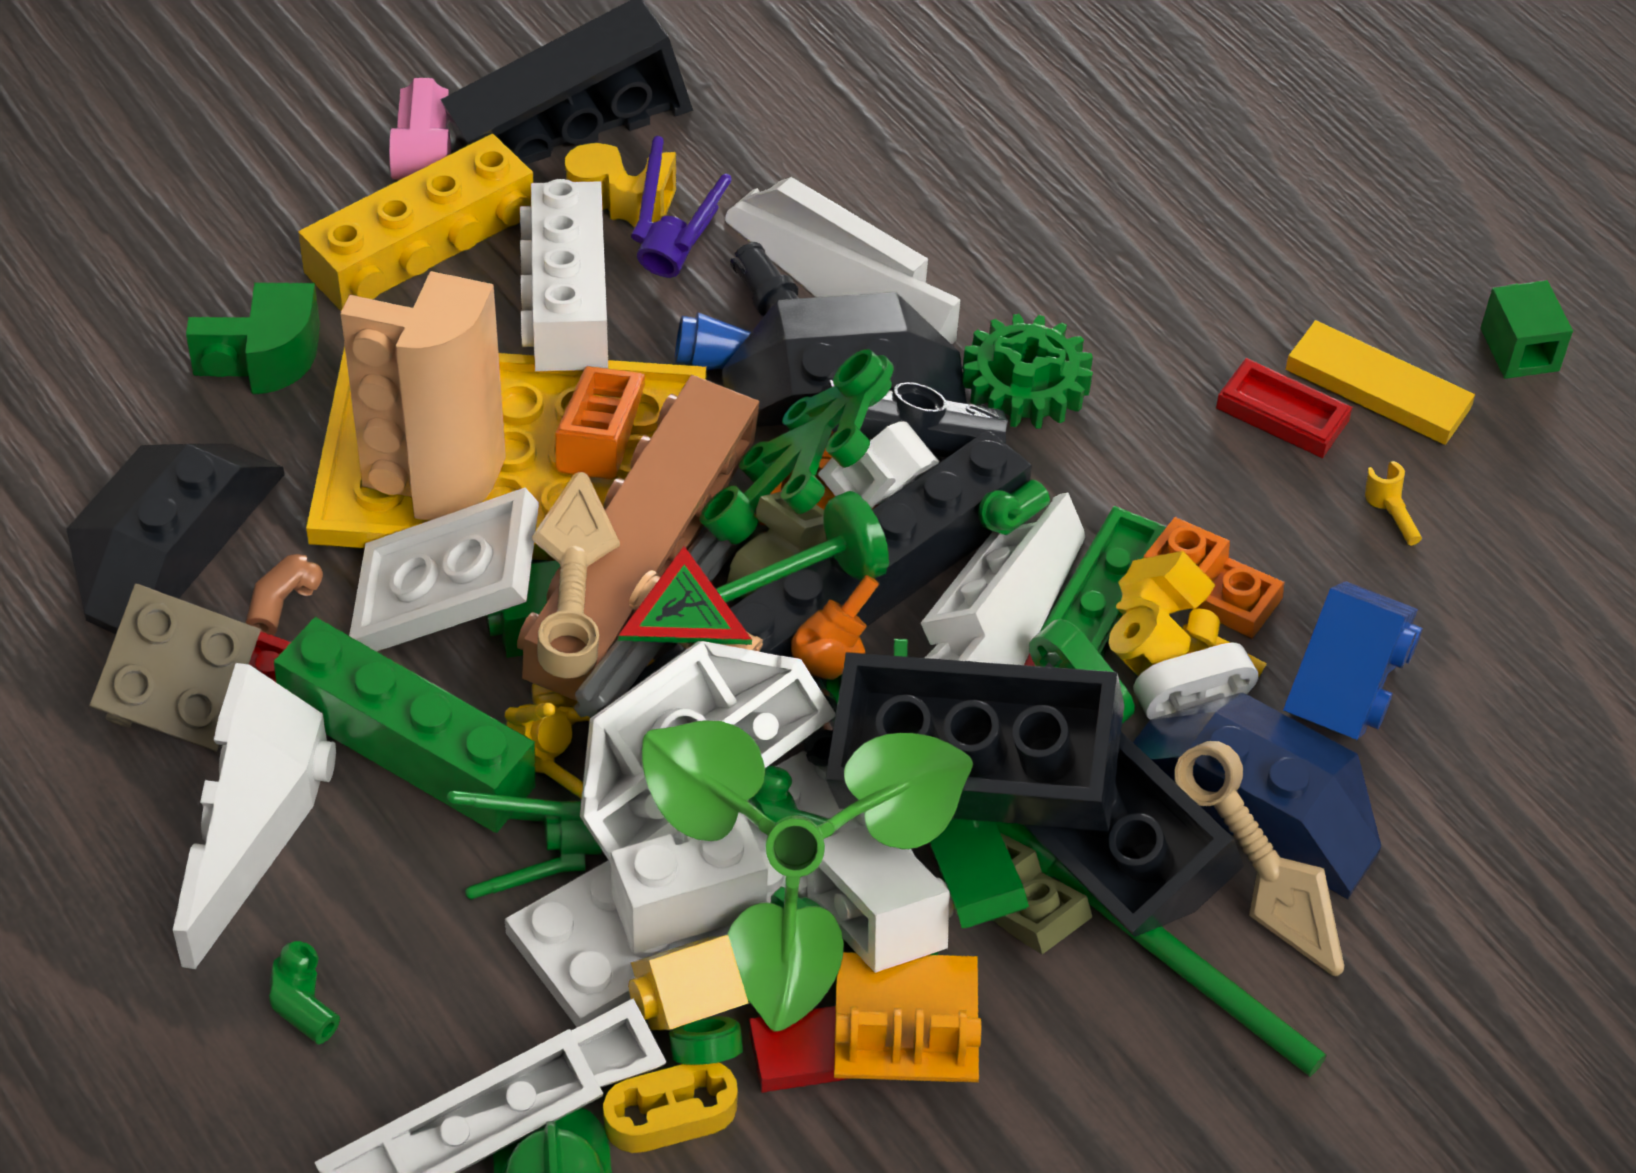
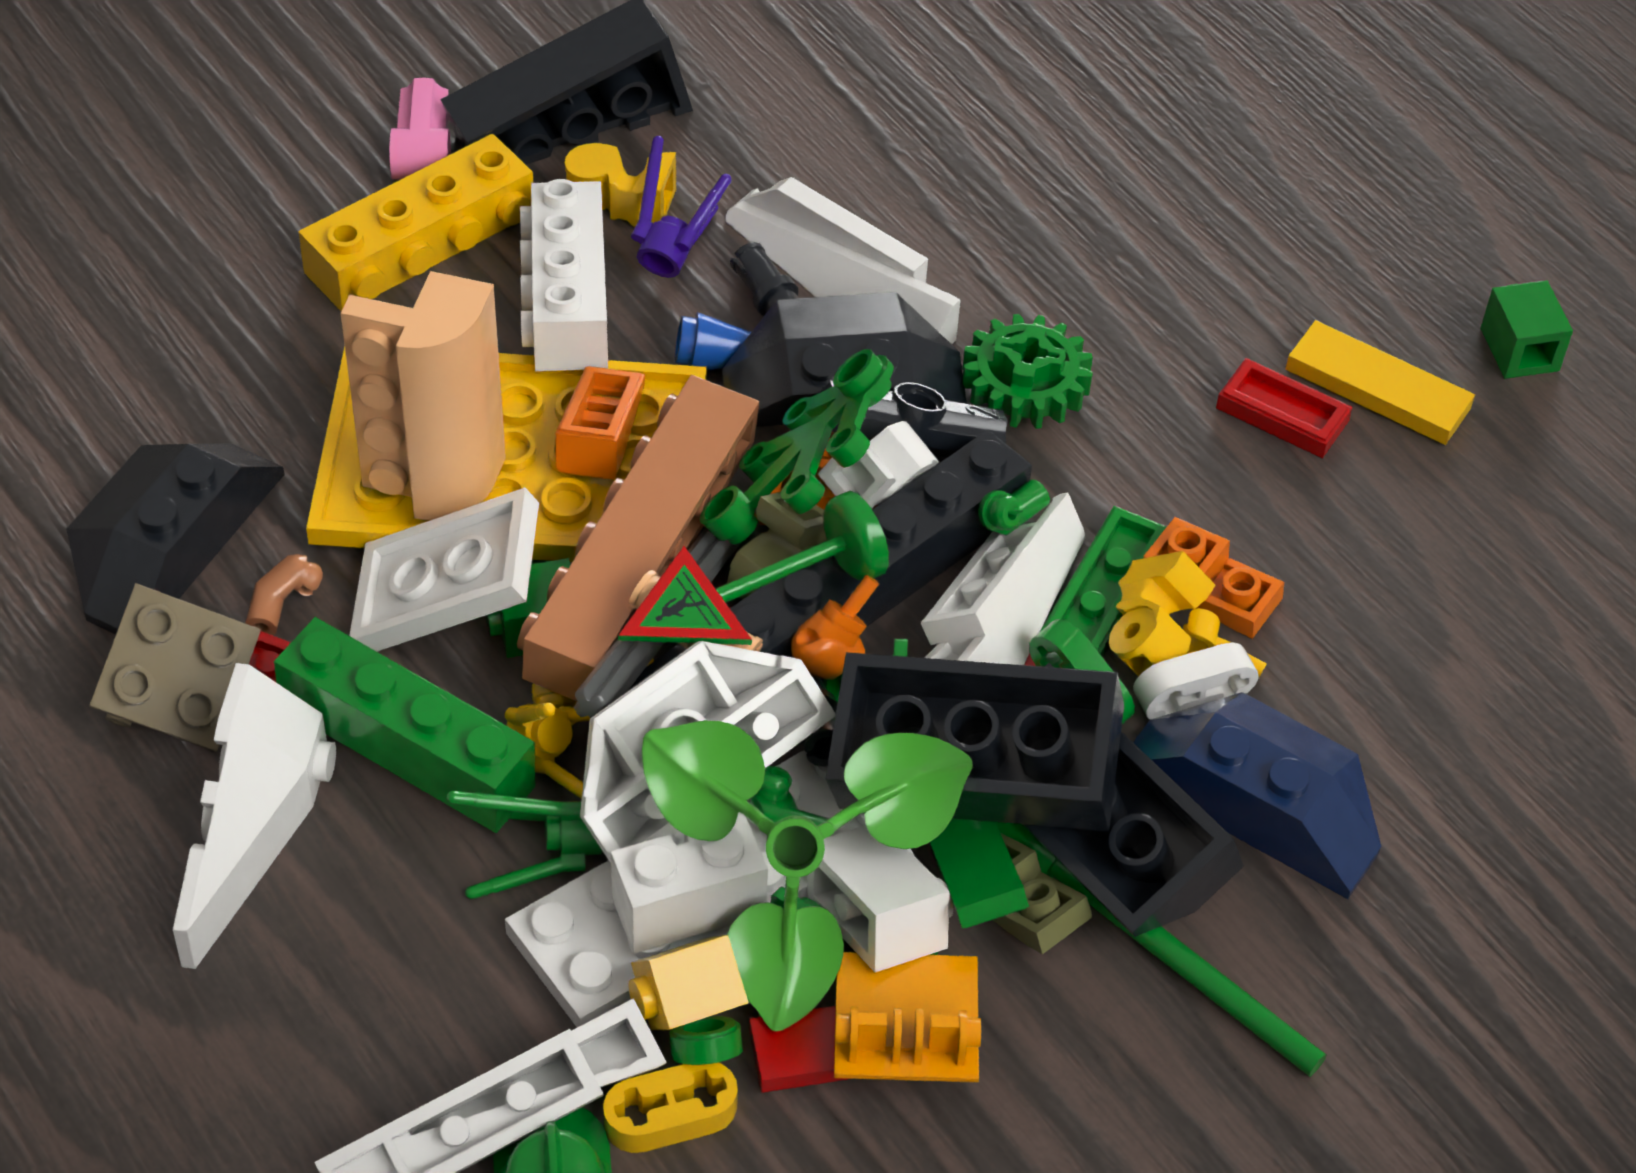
green brick [186,282,320,394] -> none
green arm [269,941,340,1045] -> none
tan piece [532,472,620,679] -> none
tan piece [1175,741,1344,976] -> none
blue brick [1283,582,1423,740] -> none
yellow hand [1365,461,1422,546] -> none

